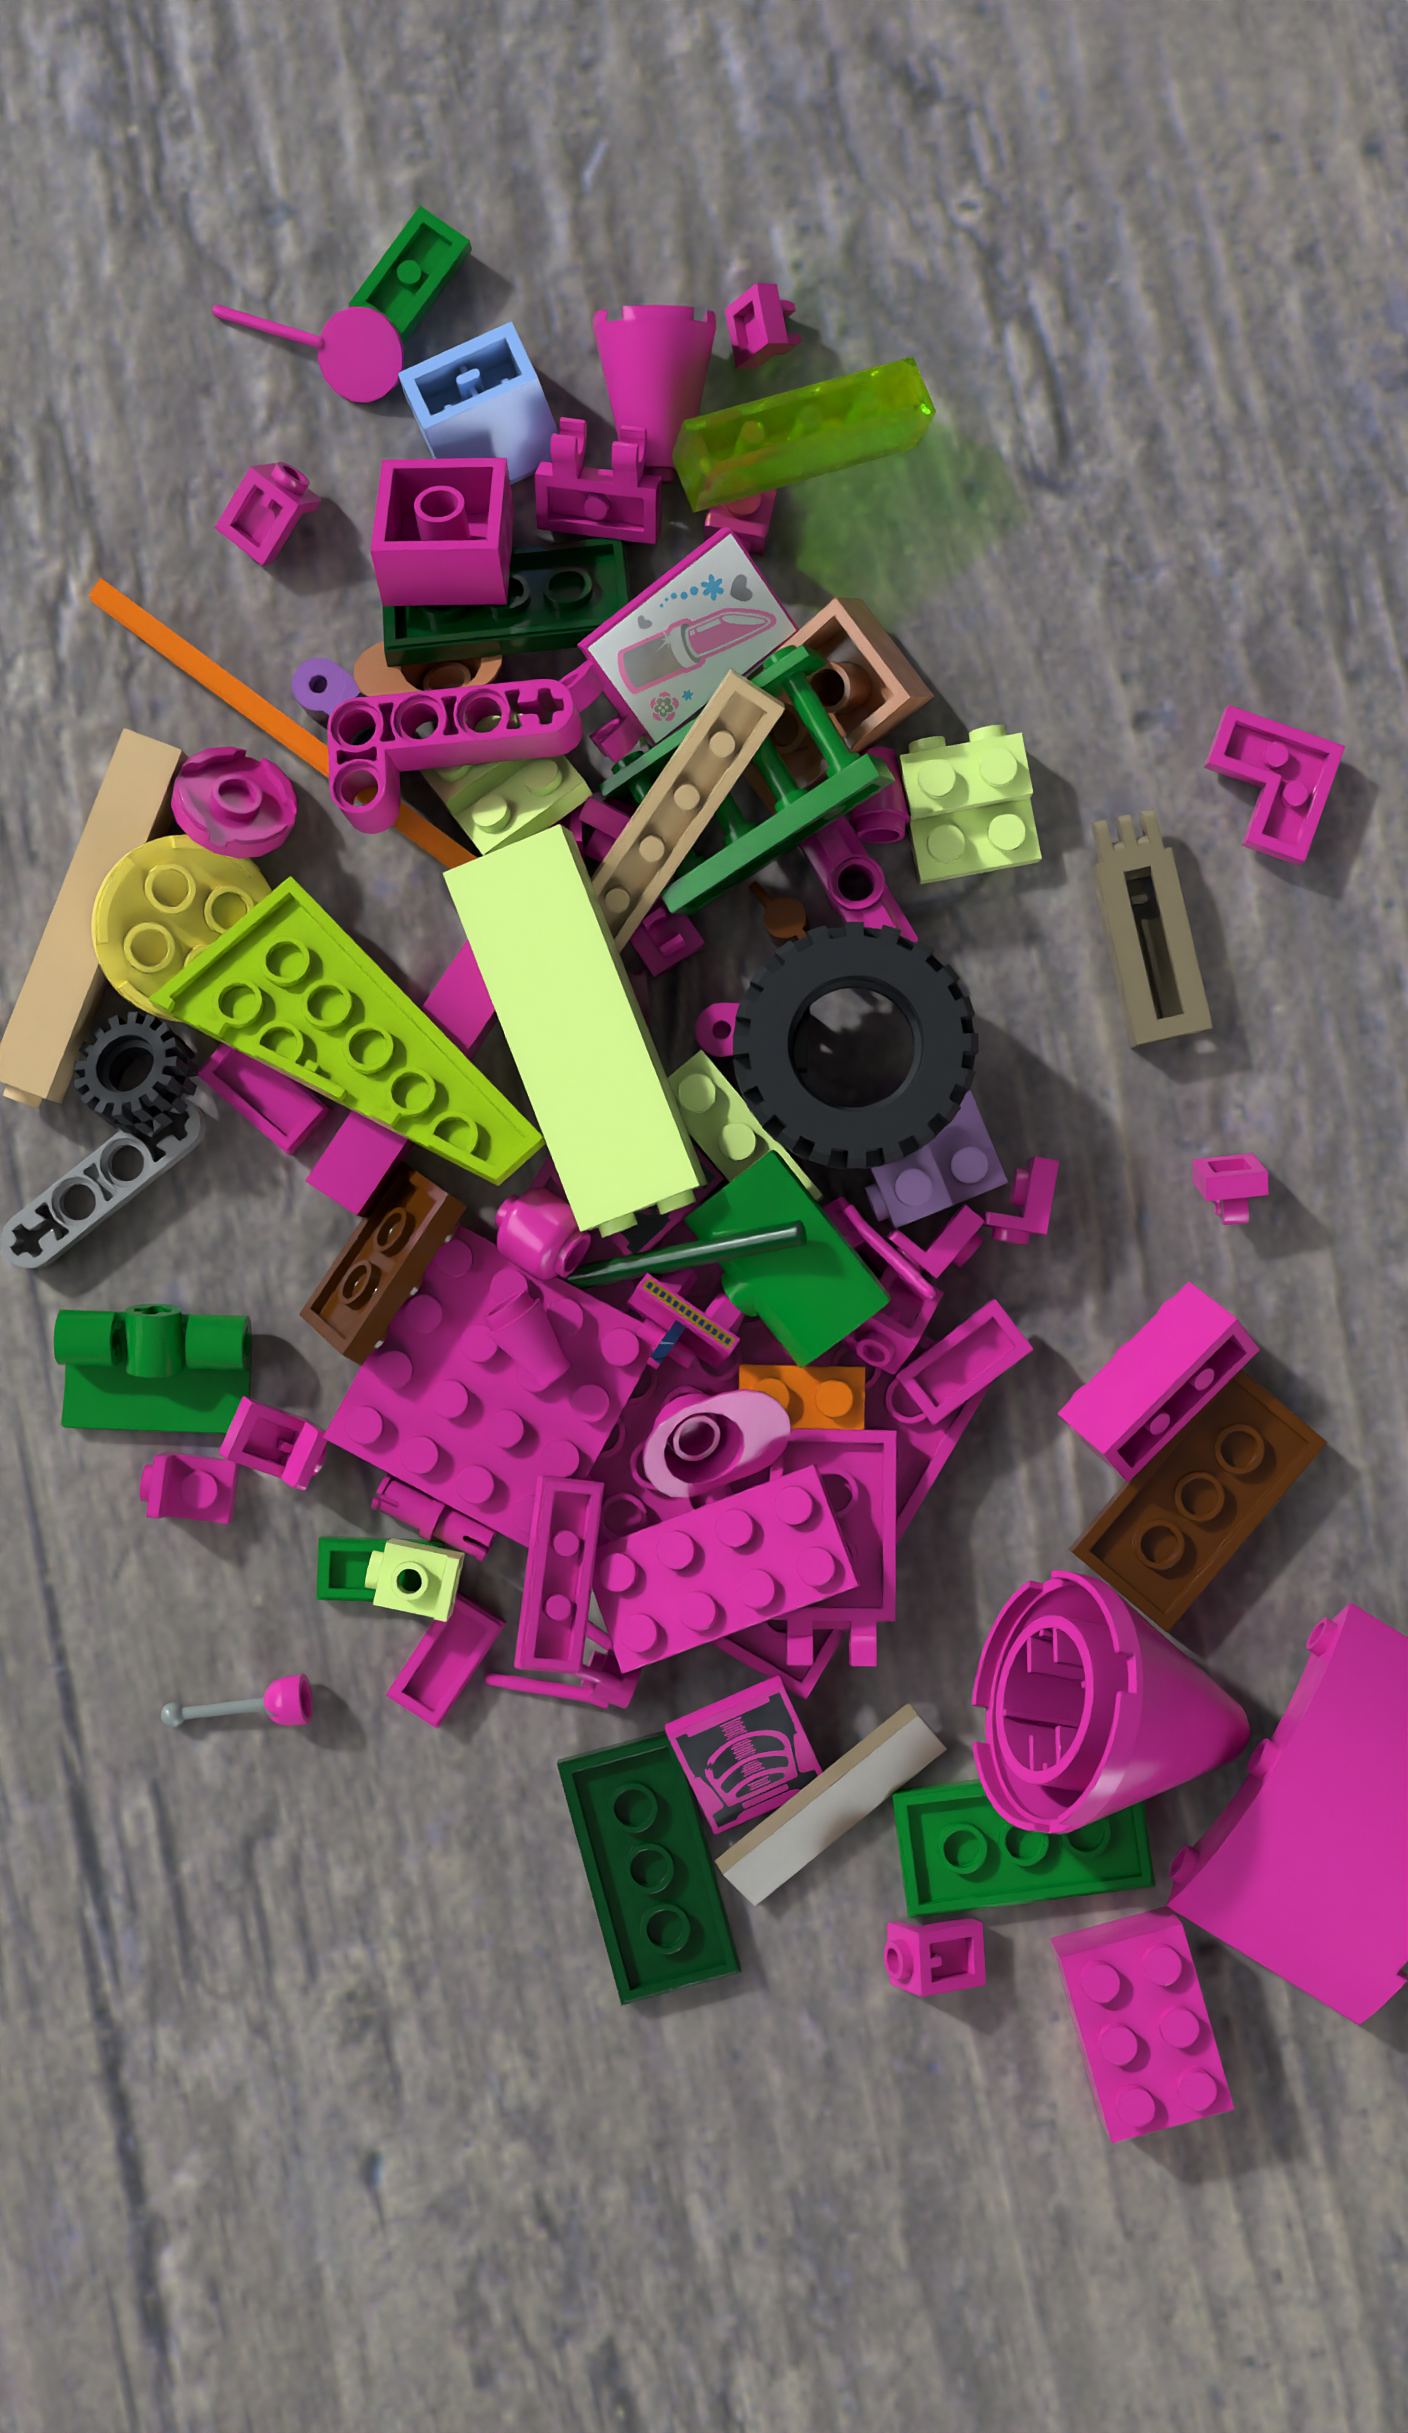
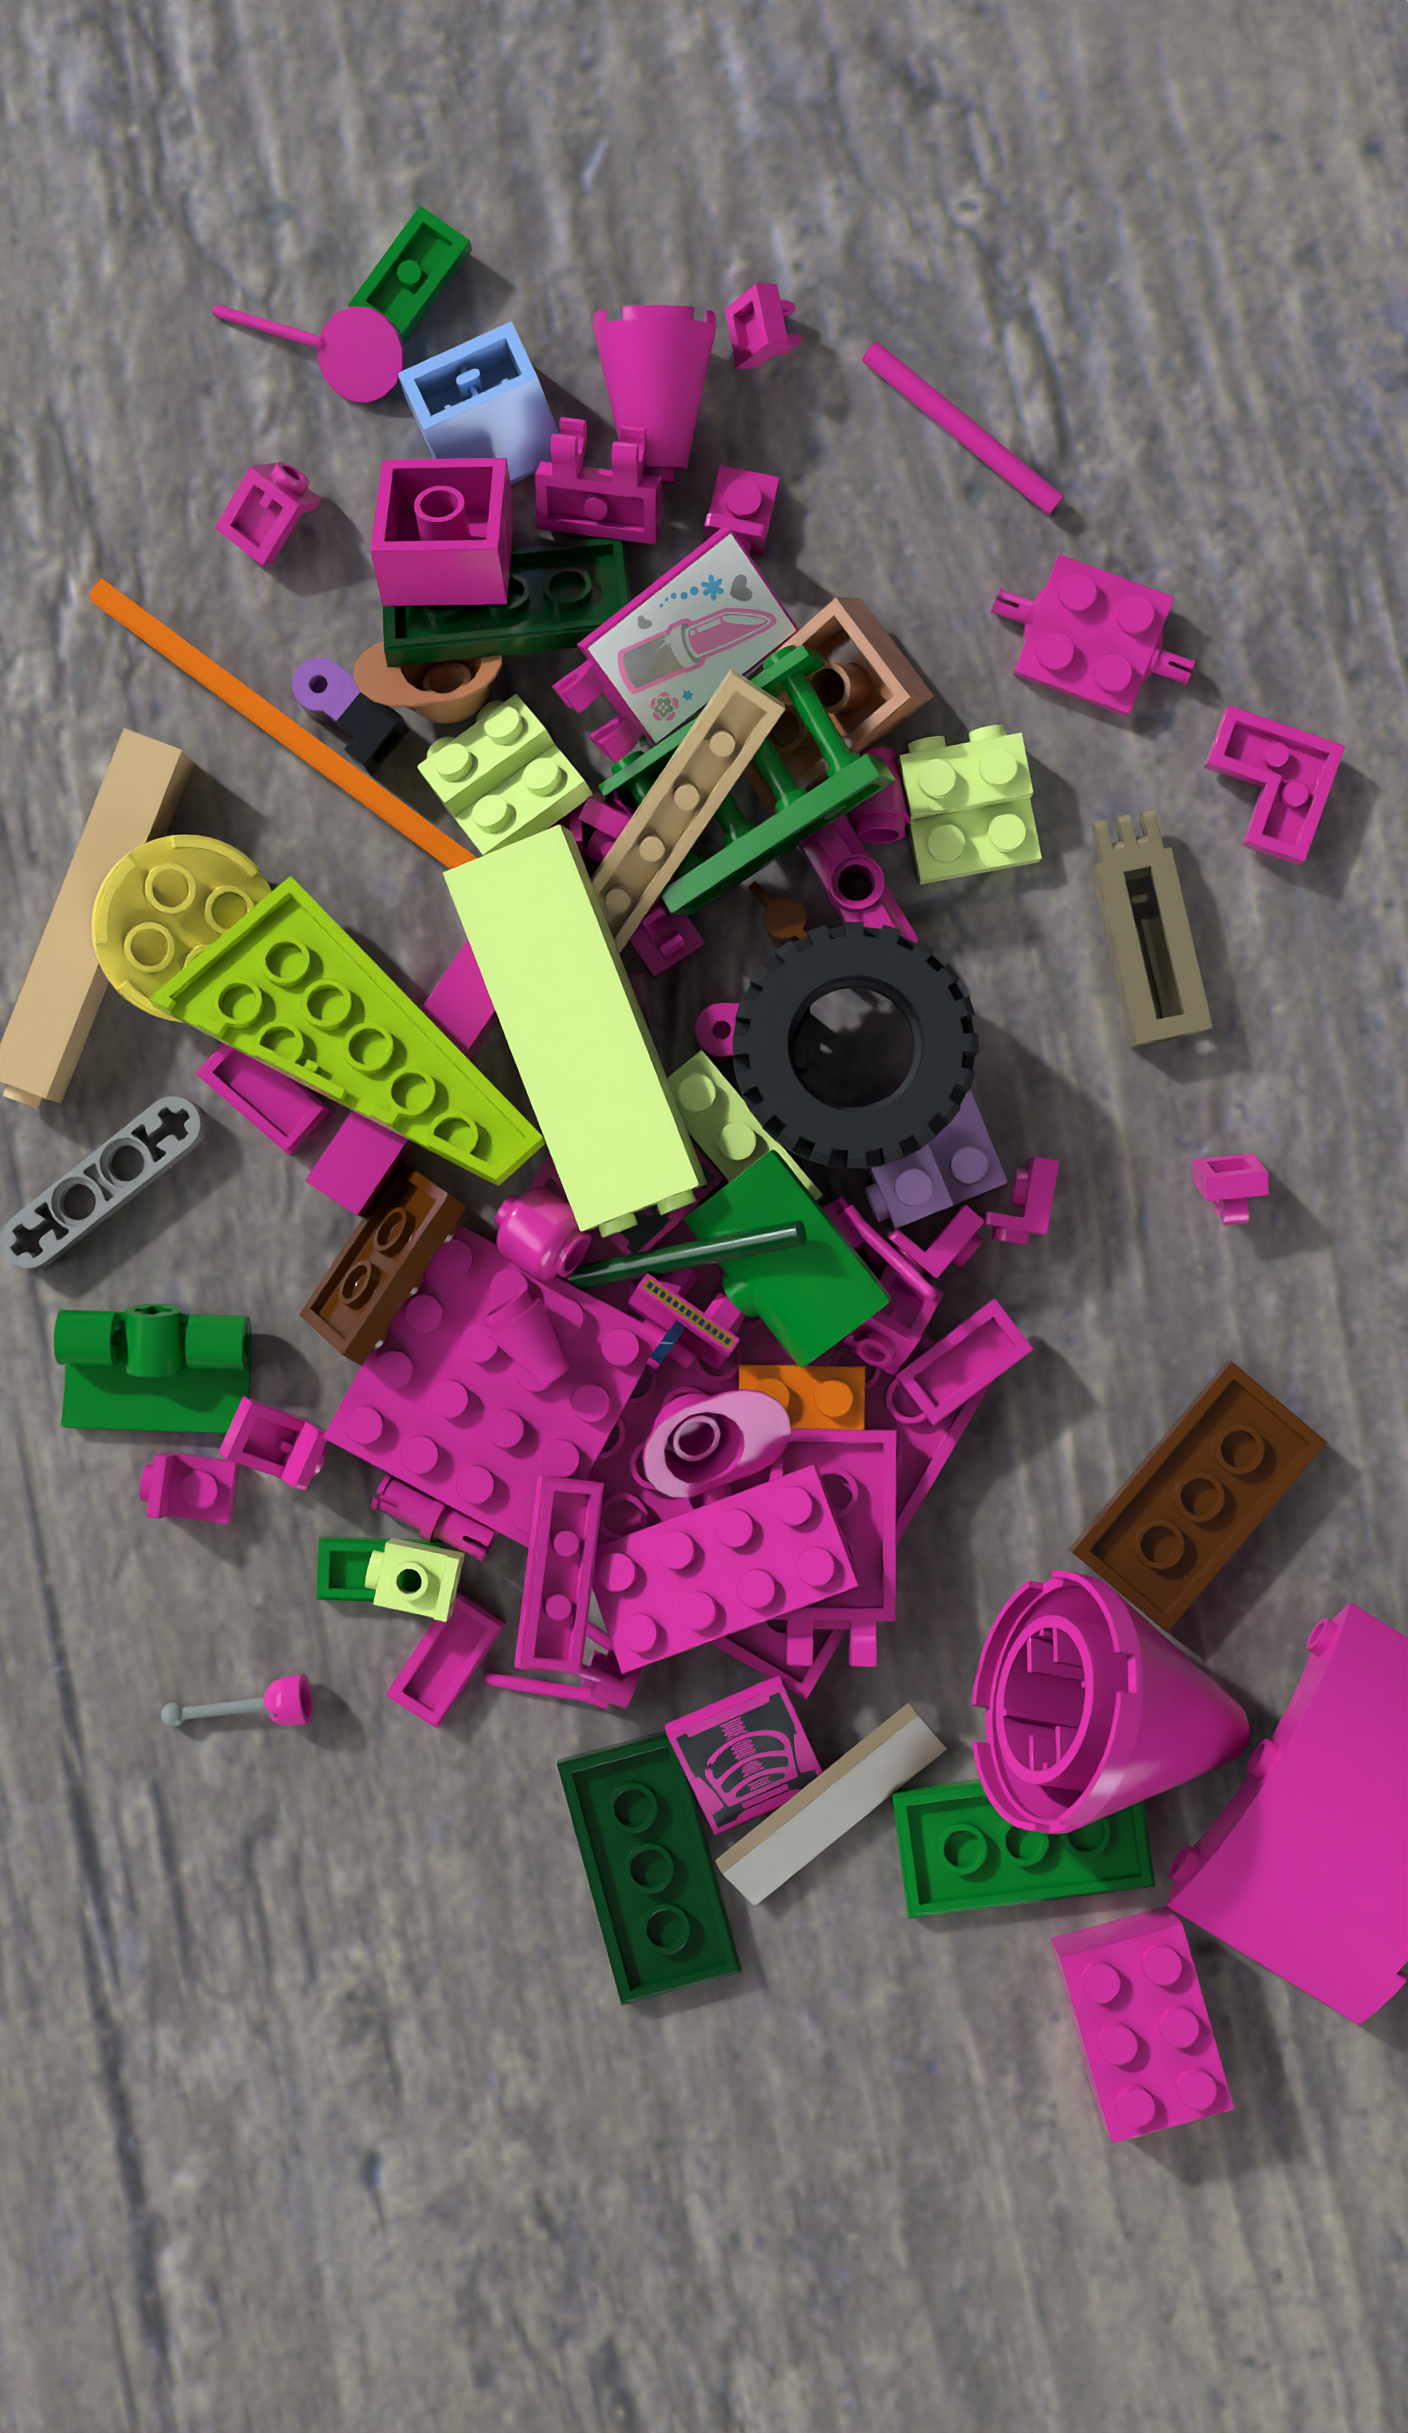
black tyre [73,1012,199,1134] -> none
dark pink tile [171,747,298,859] -> none
dark pink beam [327,679,584,834] -> none
clear neon green brick [671,356,936,513] -> none
dark pink bracket [884,1917,986,1997] -> none
dark pink brick [1057,1281,1260,1483] -> none
none -> dark pink bar [862,341,1065,516]
none -> dark pink plate [990,554,1195,717]

